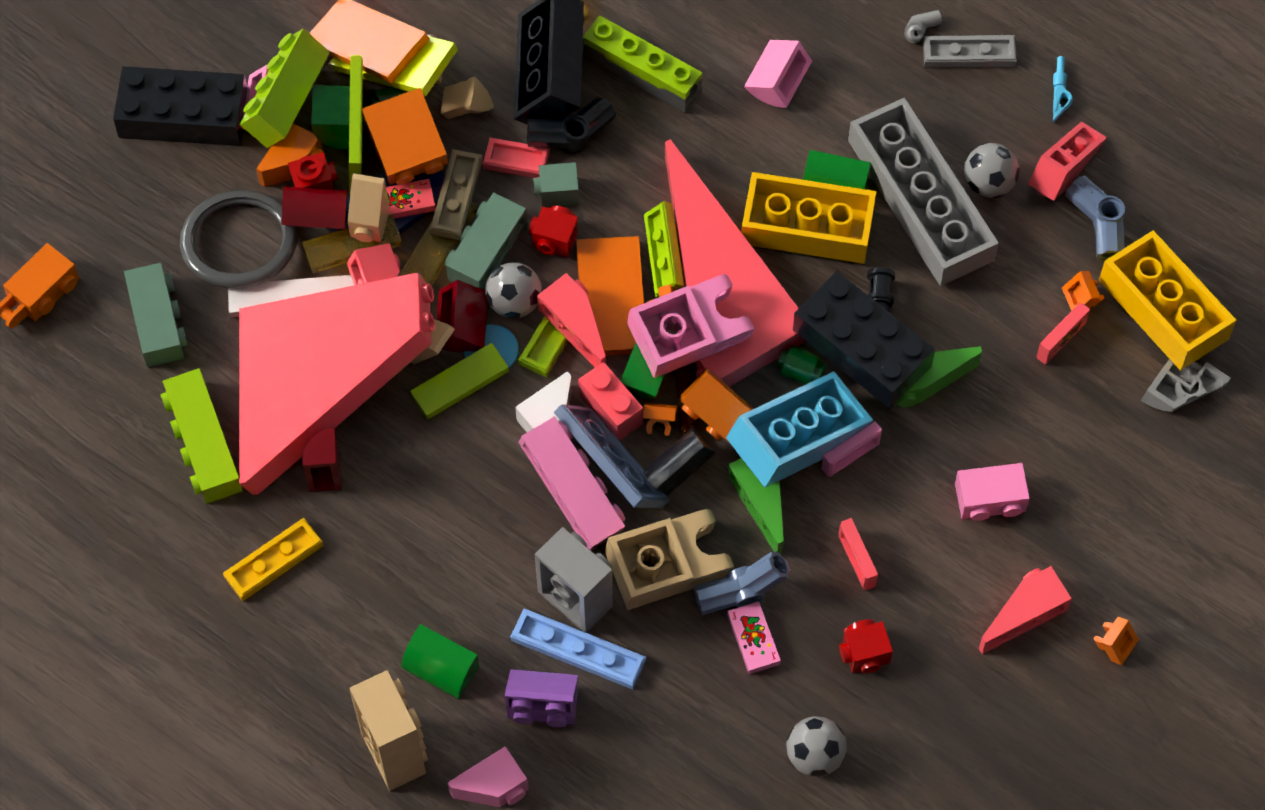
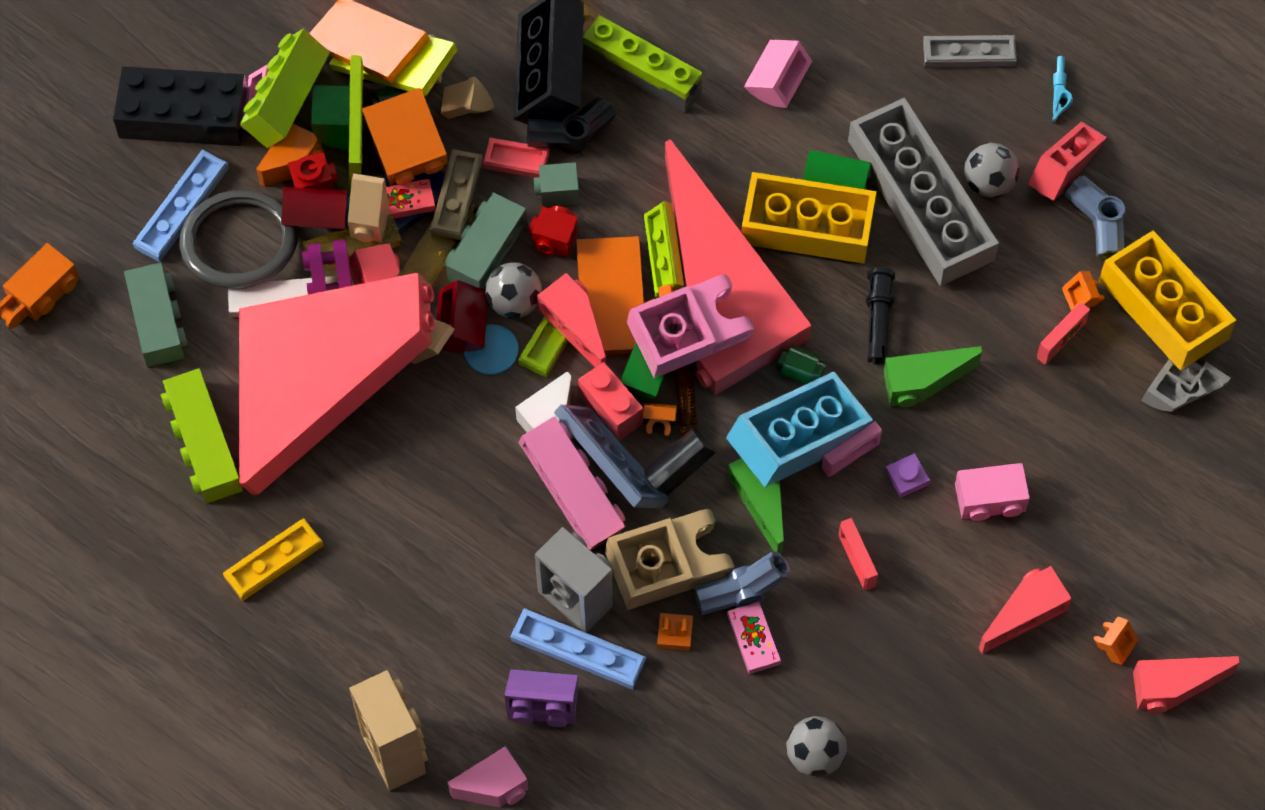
dark red brick [303,427,342,492] -> none
green brick [401,624,479,699] -> none
lime tile [410,343,509,420] -> none
orange brick [681,367,754,443] -> none
black brick [793,271,935,409] -> none
red brick [839,619,893,674] -> none
light grey arm [904,10,942,43] -> none
none -> light blue tile [132,149,229,262]
none -> magenta brick [302,239,352,295]
none -> orange tile [657,613,693,651]
none -> medium lavender plate [885,453,930,498]
none -> coral slope [1133,656,1240,714]

